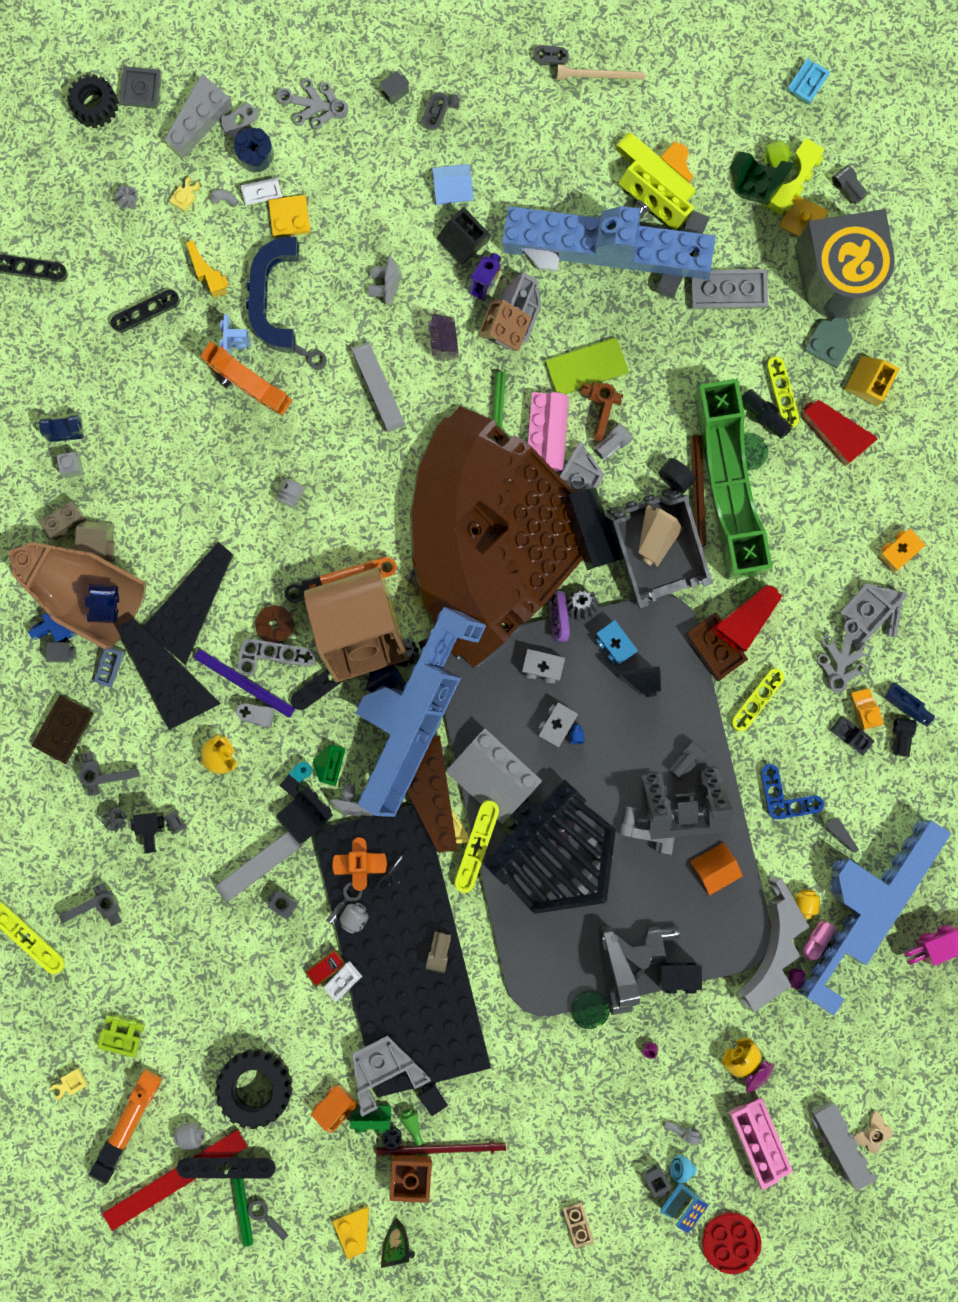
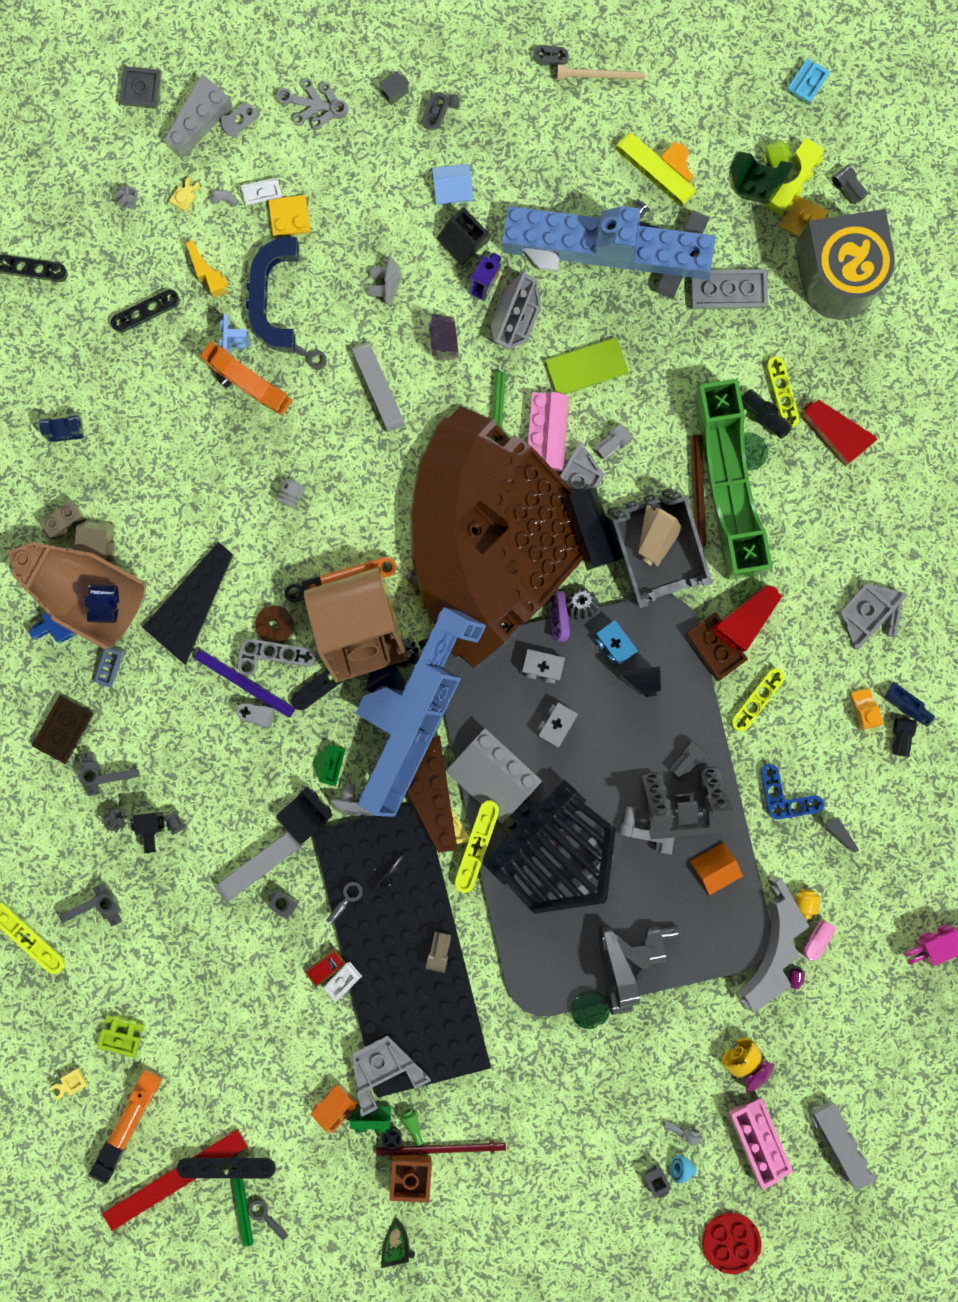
dark grey brick [46,642,77,663] -> none
light grey brick [57,452,84,478] -> none
black tyre [67,74,119,128] -> none
black wing [117,618,222,730] -> none
light grey head [174,1122,205,1150] -> none
yellow cylinder [200,735,237,774] -> none
black tyre [215,1049,293,1129] -> none
dark blue brick [234,128,274,172] -> none
leg [279,762,313,798] -> none
orange piece [333,837,387,891] -> none
yellow wing [333,1206,369,1259] -> none
light grey head [340,903,369,933] -> none
black brick [419,1083,448,1117] -> none
medium nougat bracket [478,300,532,351] -> none
tan slope [563,1202,594,1248] -> none
blue hose [569,725,585,744] -> none
dark orange piece [580,382,623,442] -> none
neon yellow brick [619,160,695,231] -> none
magenta hinge [642,1041,658,1059] -> none
black tyre [658,458,696,494] -> none
black brick [658,962,702,994] -> none
dark azure piece [660,1183,709,1233] -> none
medium blue piece [800,820,952,1015] -> none
sand green plate [804,318,853,369] -> none
light grey plant [817,619,872,692] -> none
black slope [829,716,874,756] -> none
yellow slope [844,356,900,407] -> none
tan animal [853,1111,893,1153] -> none
light orange brick [878,528,926,573] -> none

